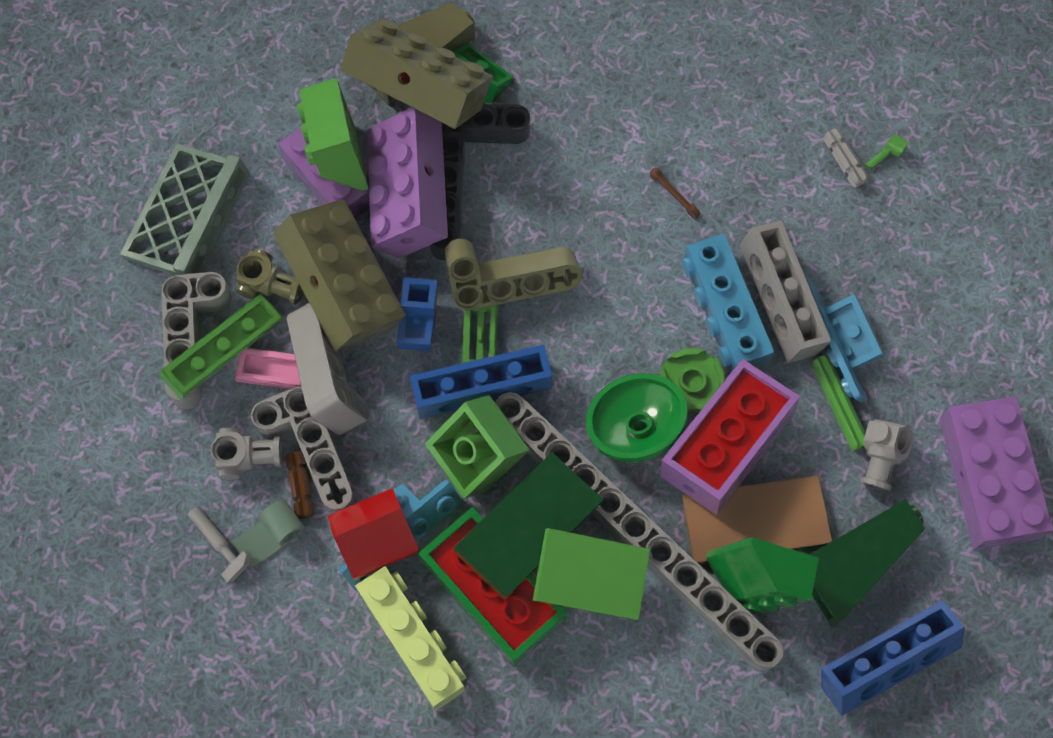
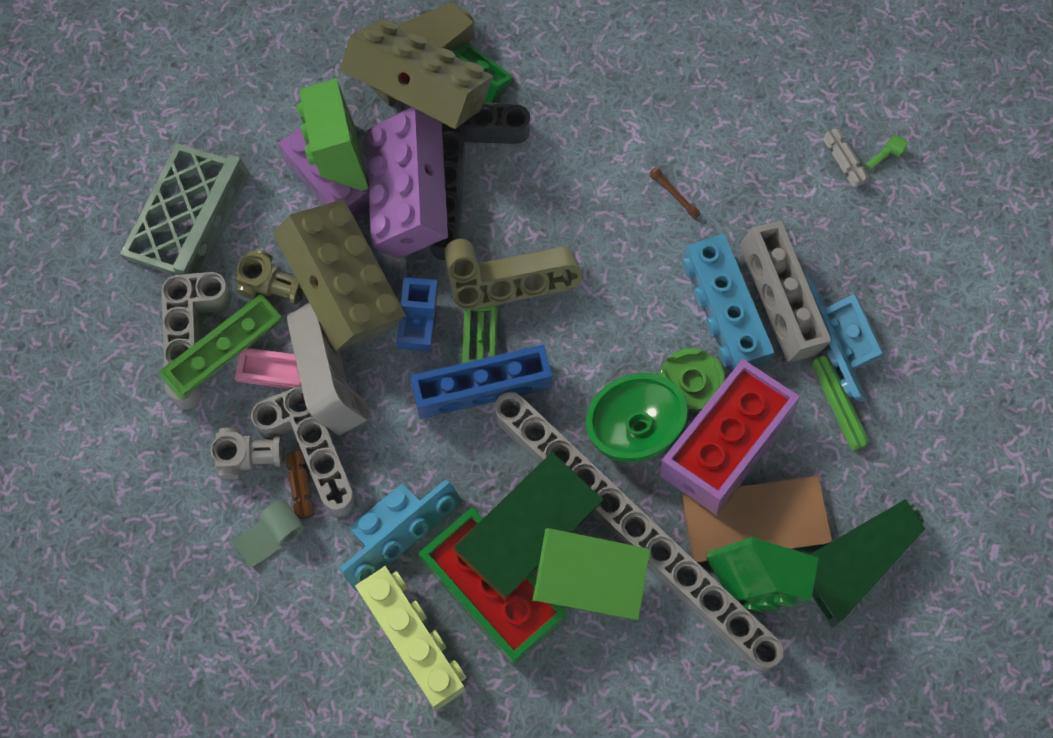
light grey piece [188,507,252,583] -> none
red slope [327,488,420,580] -> none
bright green brick [425,395,529,499] -> none
blue brick [821,600,965,716] -> none
light grey connector [860,419,915,492] -> none
medium lavender brick [939,396,1053,550] -> none

